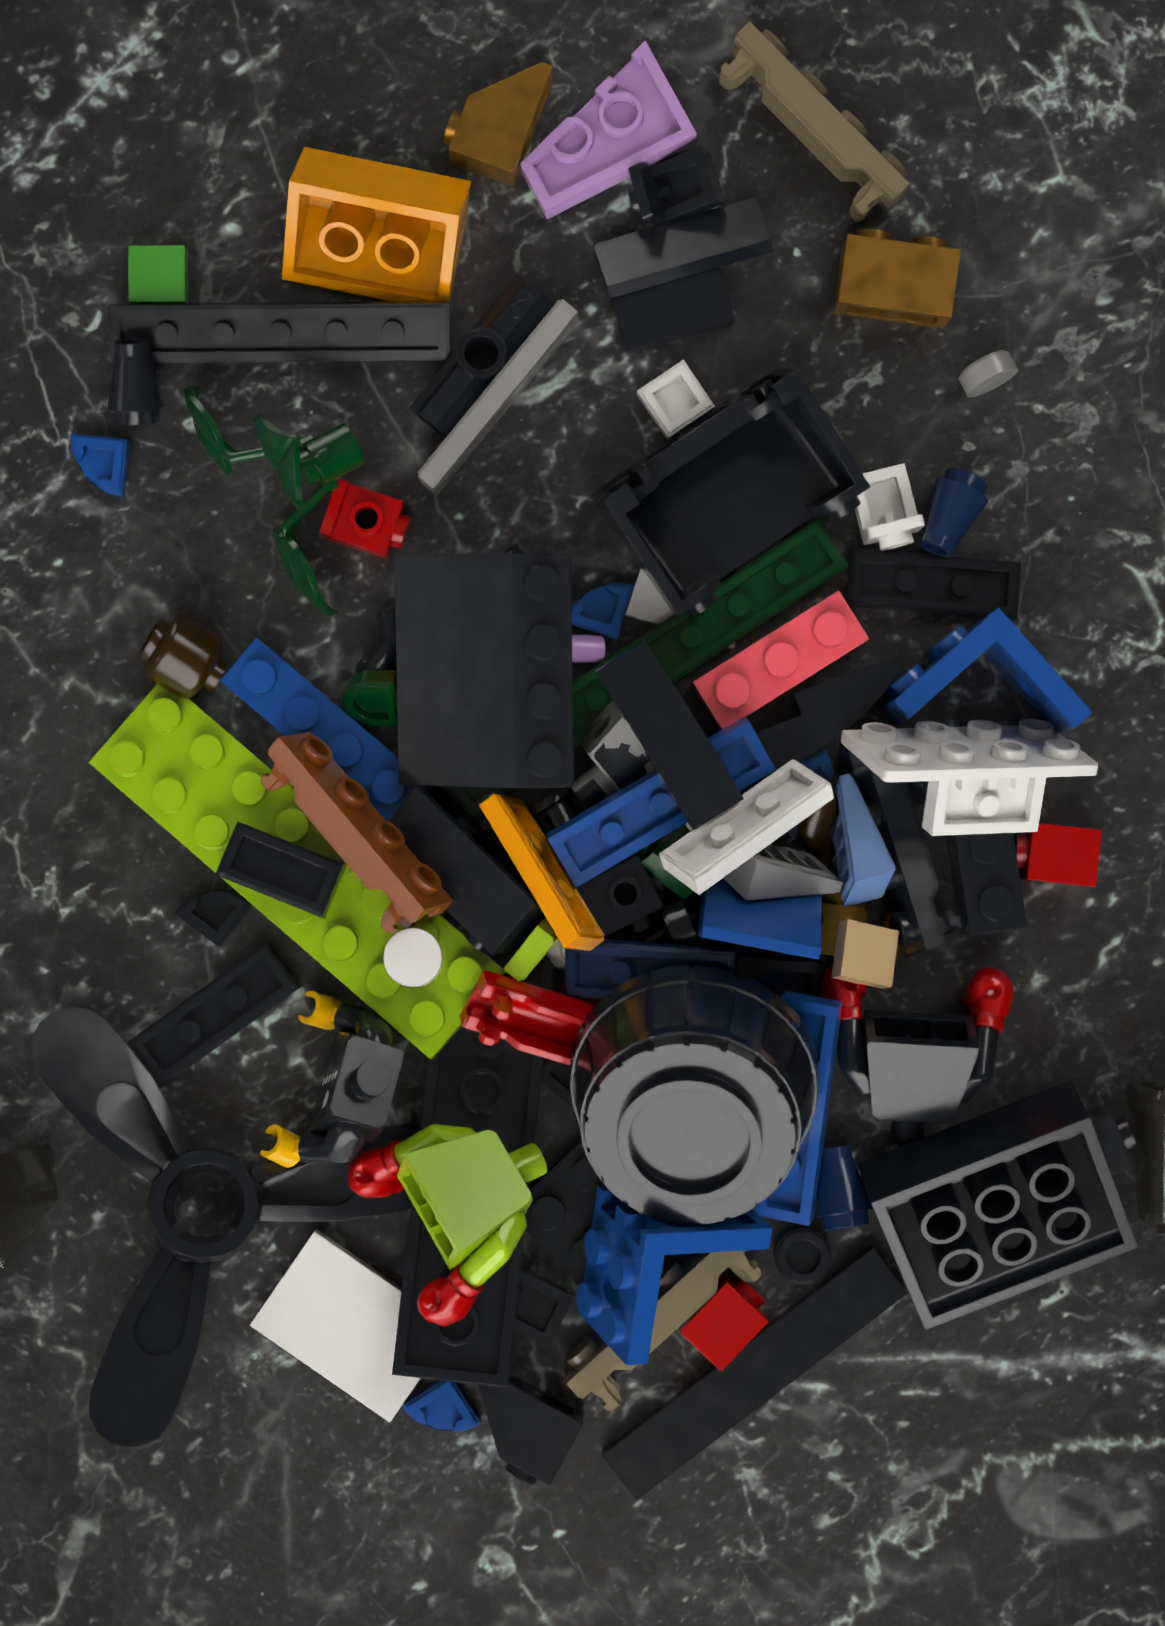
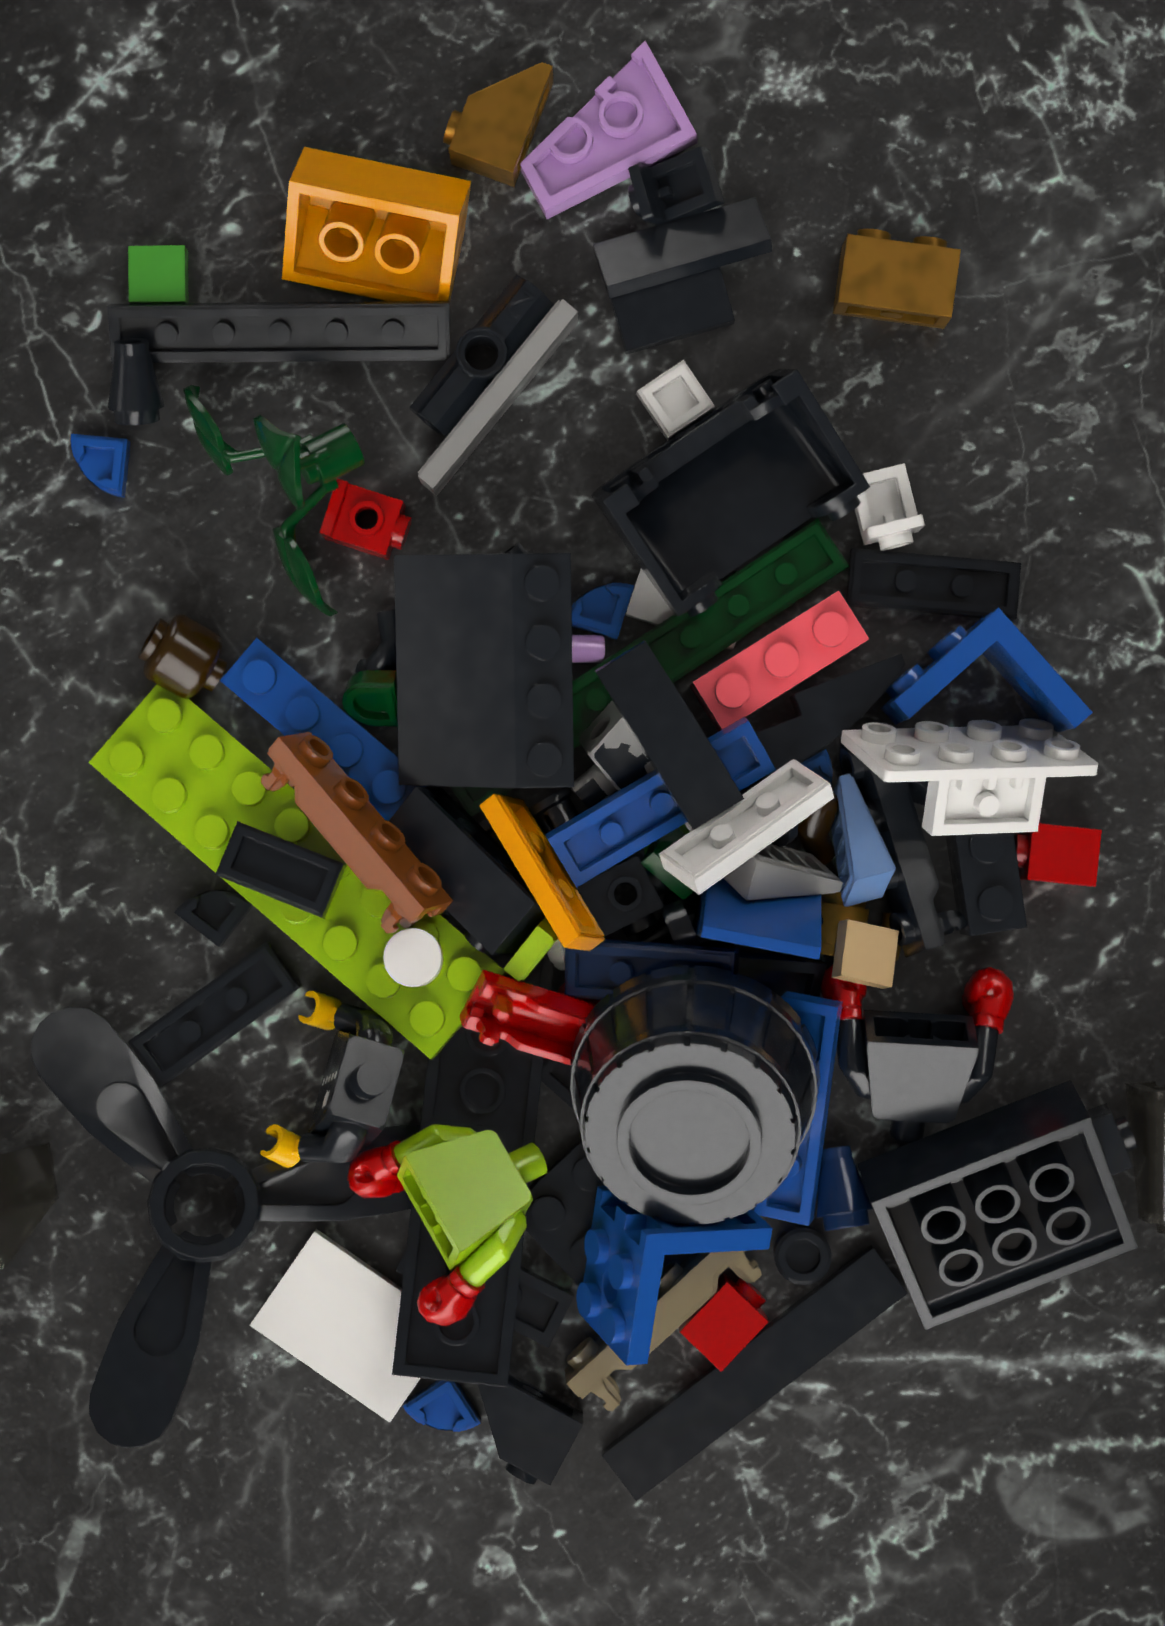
dark tan piece [719,21,910,223] -> none
dark blue cone [920,468,988,558] -> none
light grey tile [958,350,1018,398] -> none

